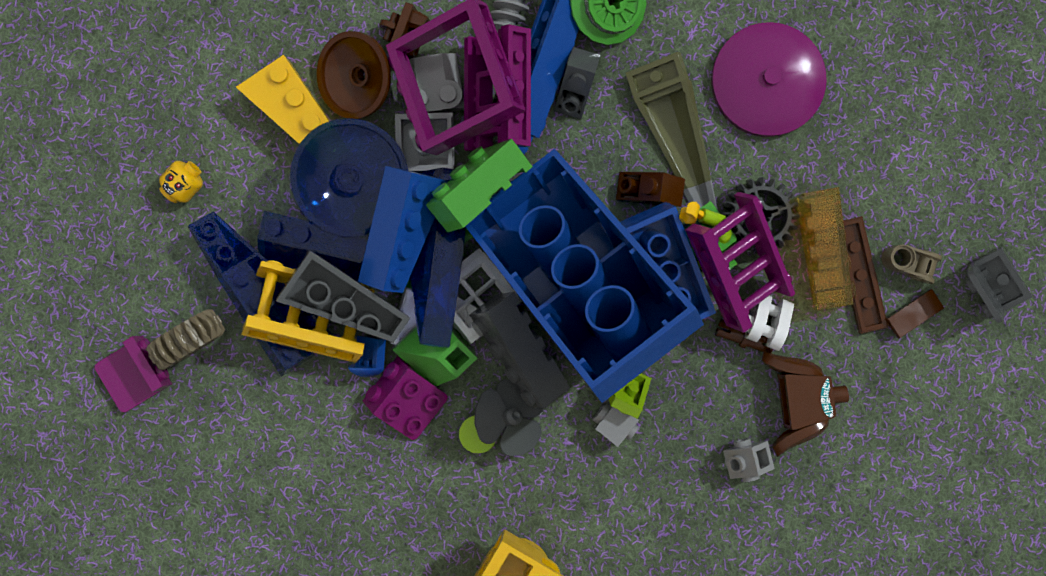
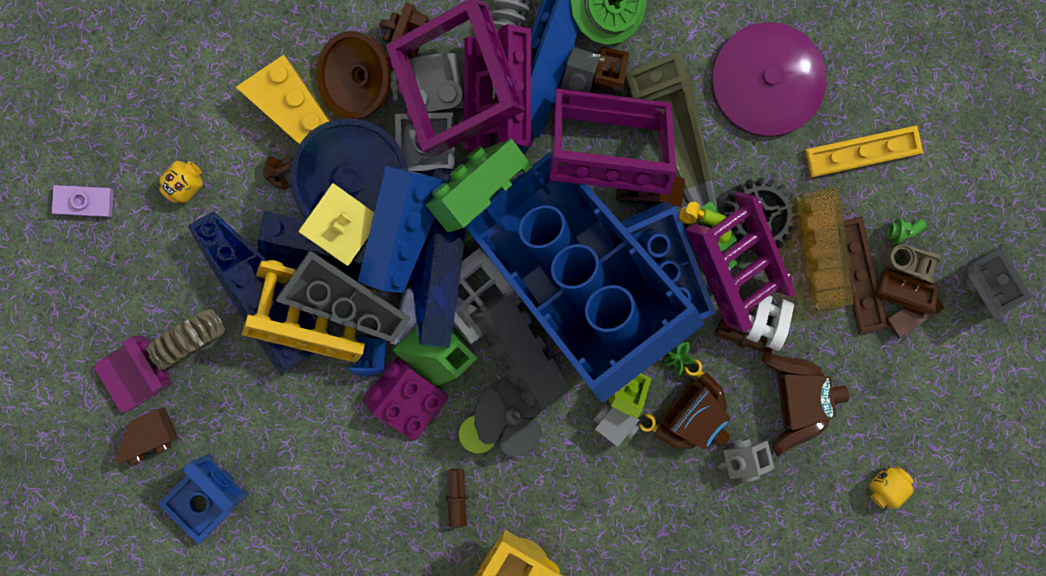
none -> lavender plate [52,185,114,217]
none -> reddish brown slope [115,407,178,466]
none -> blue bracket [158,453,250,545]
none -> reddish brown piece [263,153,306,190]
none -> light yellow piece [298,183,374,266]
none -> reddish brown axle [445,468,468,527]
none -> magenta window [550,89,676,195]
none -> reddish brown slope [592,47,629,96]
none -> reddish brown torso [639,359,730,449]
none -> bright green plant [663,342,696,376]
none -> yellow tile [804,125,923,178]
none -> yellow head [869,466,914,509]
none -> reddish brown plate [876,269,940,315]
none -> bright green plate [887,218,927,246]

